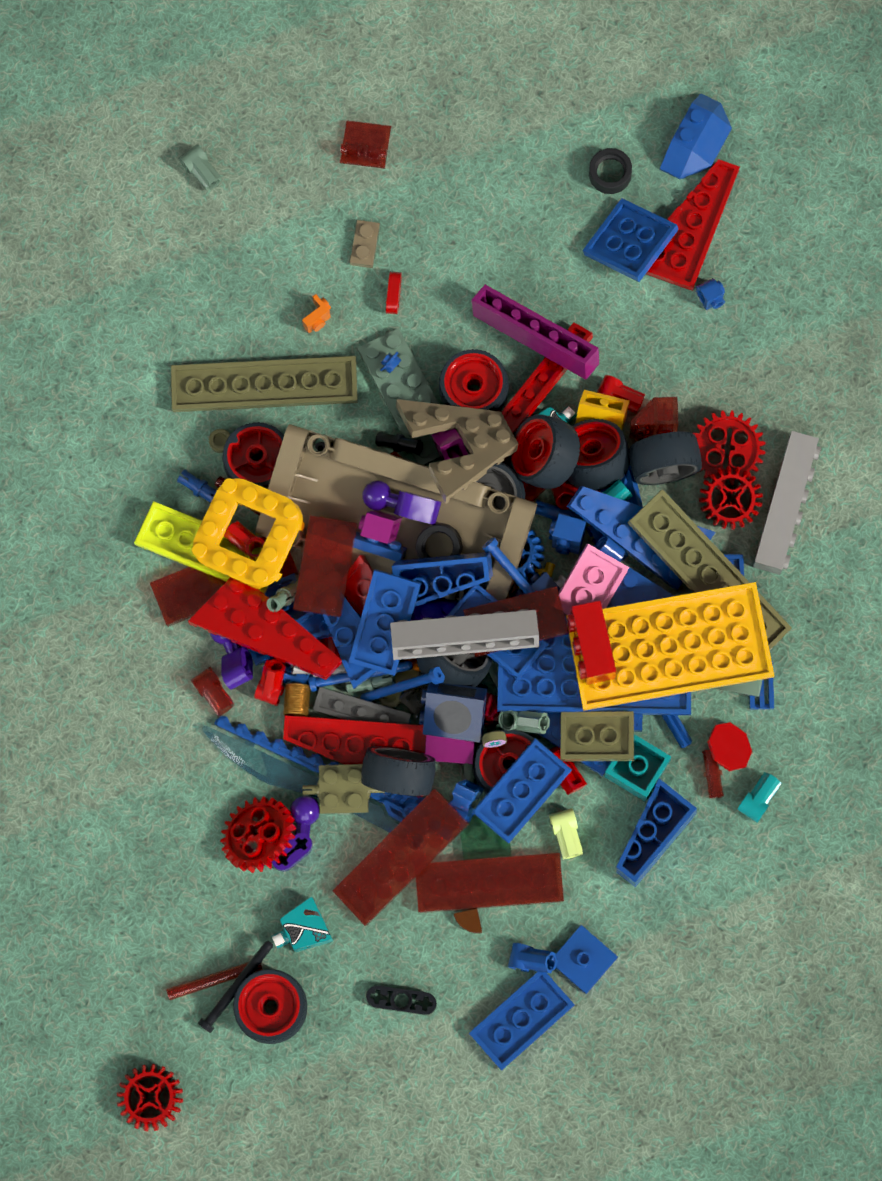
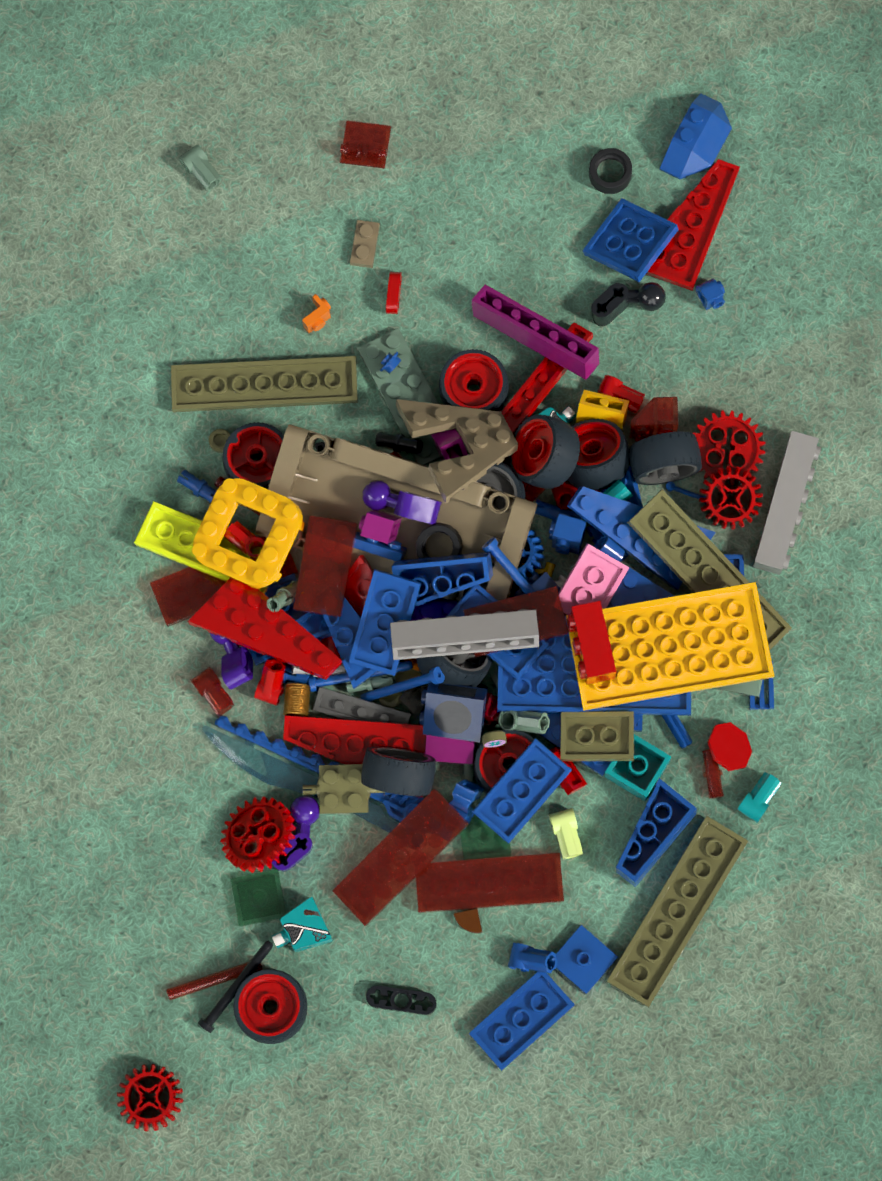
none -> clear green tile [231,870,287,927]
none -> black beam [591,282,666,326]
none -> olive plate [607,816,748,1008]
none -> blue hinge [666,482,712,505]

